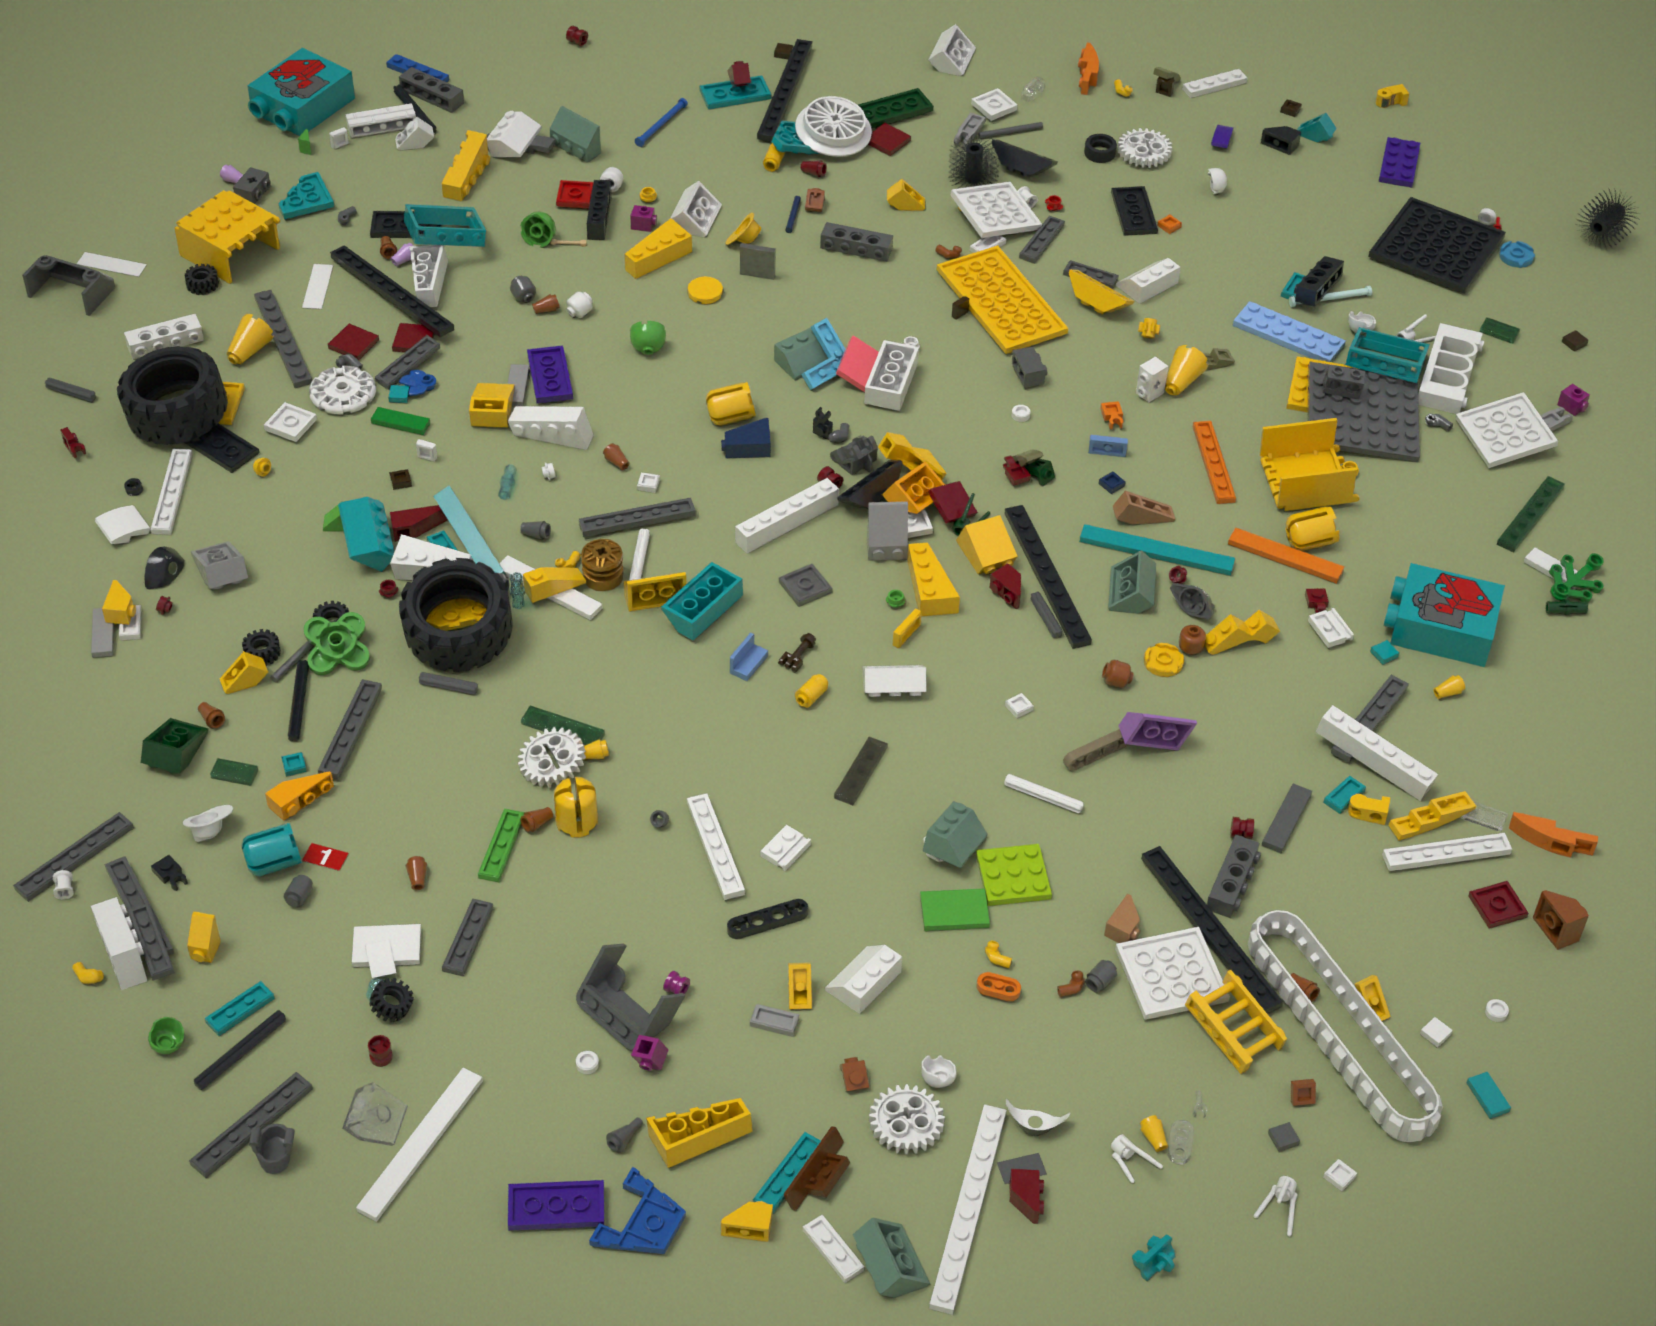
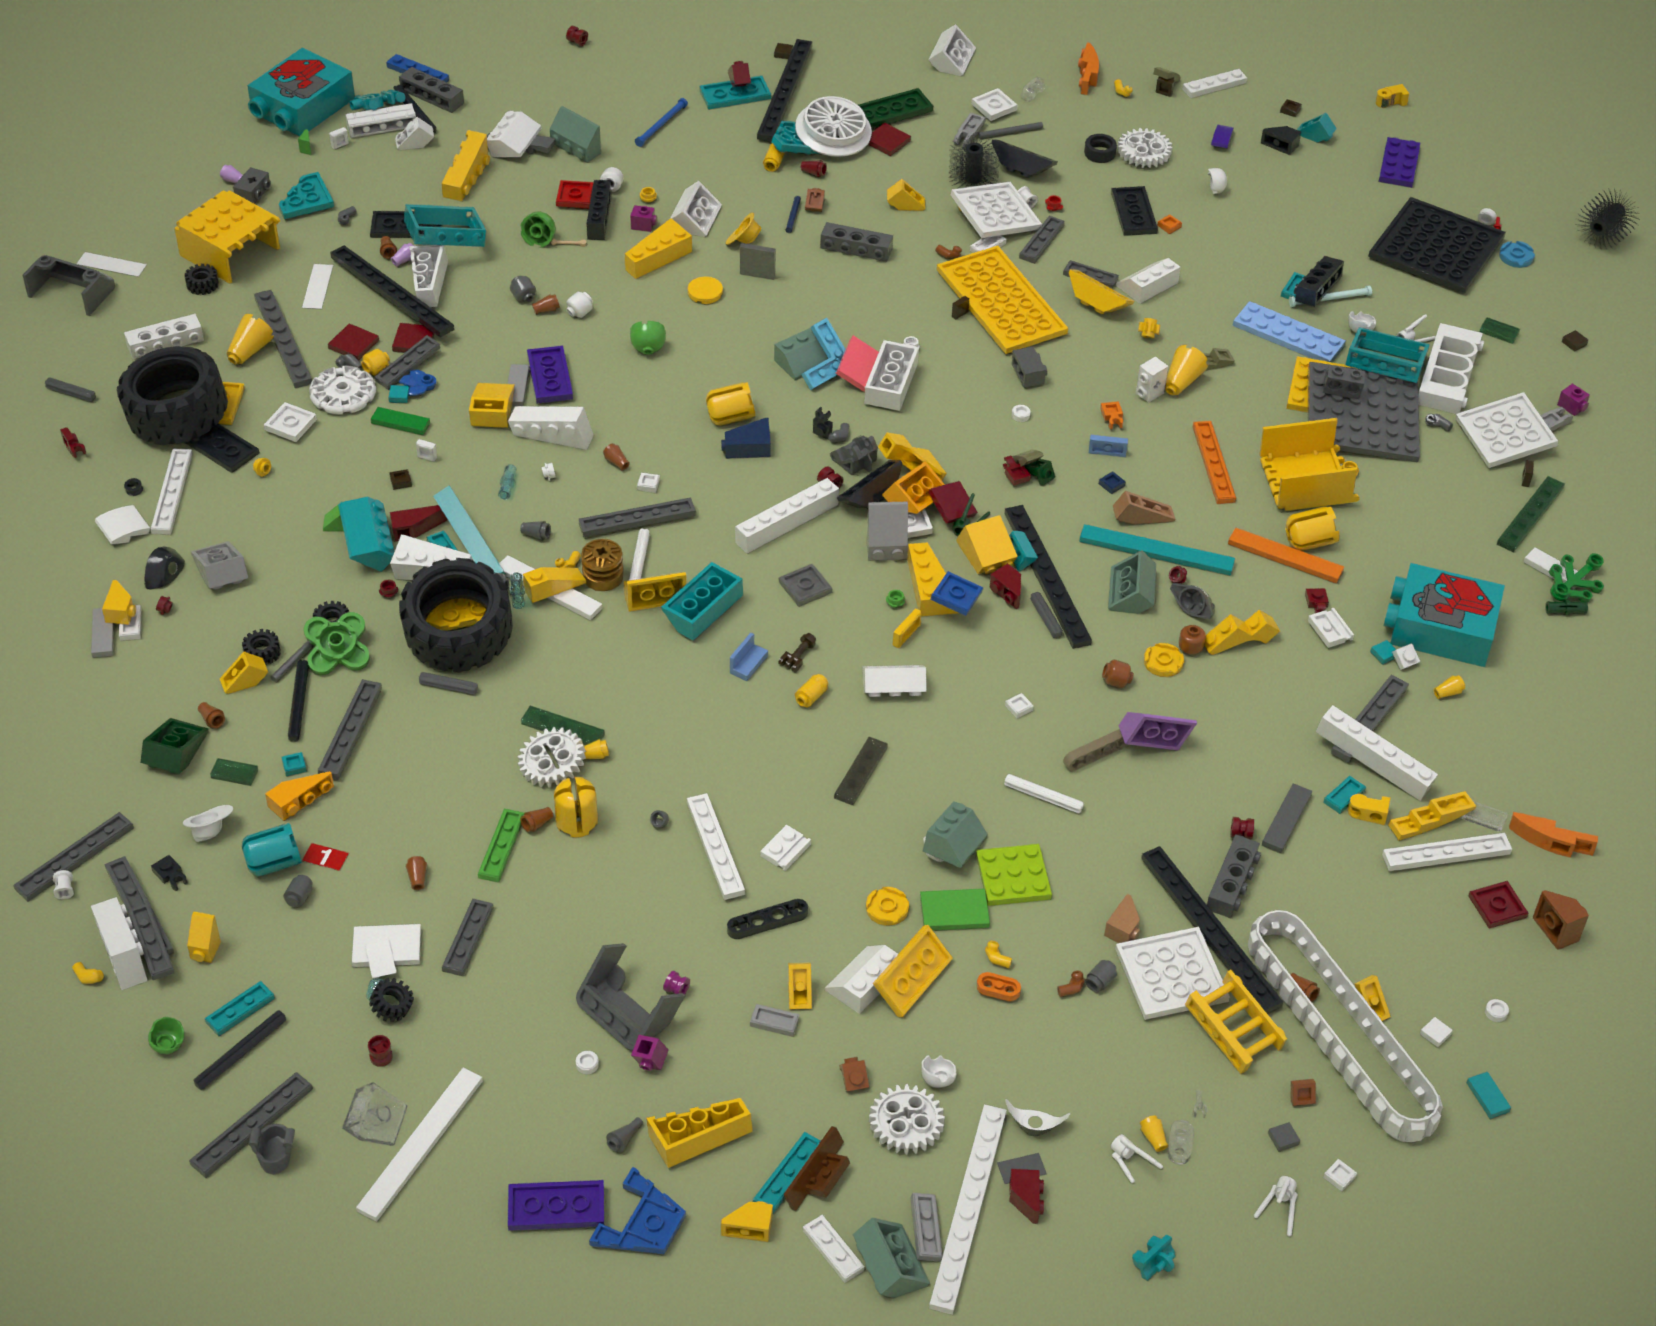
none -> teal piece [350,89,405,111]
none -> yellow head [361,349,390,376]
none -> yellow tile [866,887,909,926]
none -> yellow tile [872,925,953,1017]
none -> light grey tile [910,1193,942,1262]
none -> blue tile [930,571,983,616]
none -> teal slope [1009,531,1038,571]
none -> white plate [1392,644,1420,670]
none -> dark brown tile [1522,460,1534,487]

